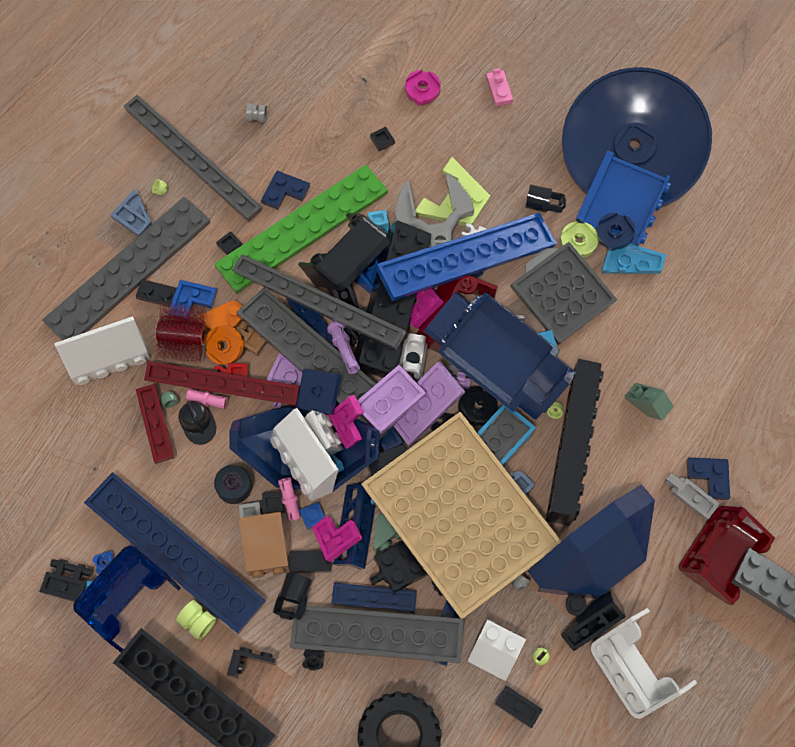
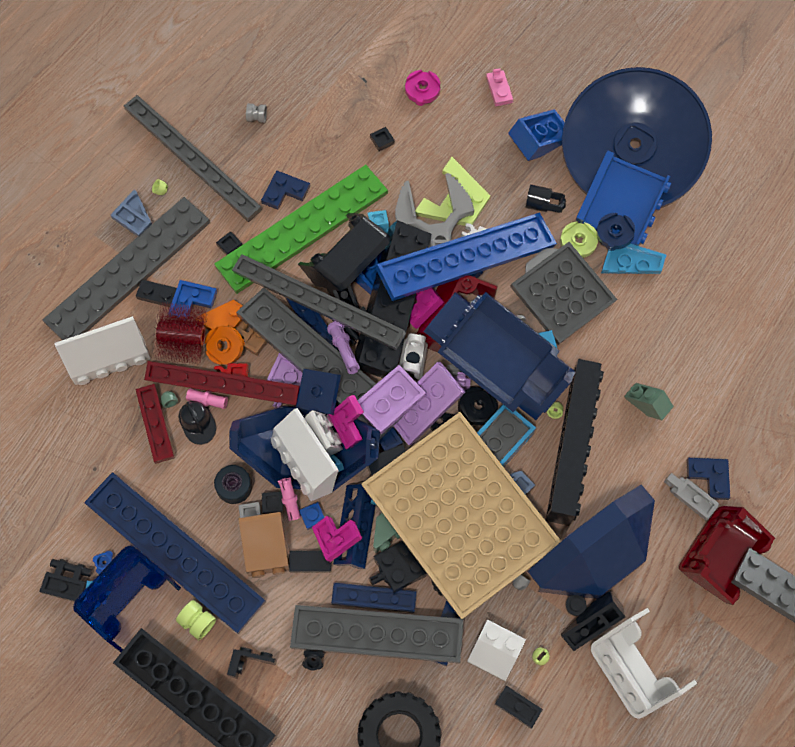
black piece [273,572,312,620] -> none
none -> blue slope [508,109,565,161]

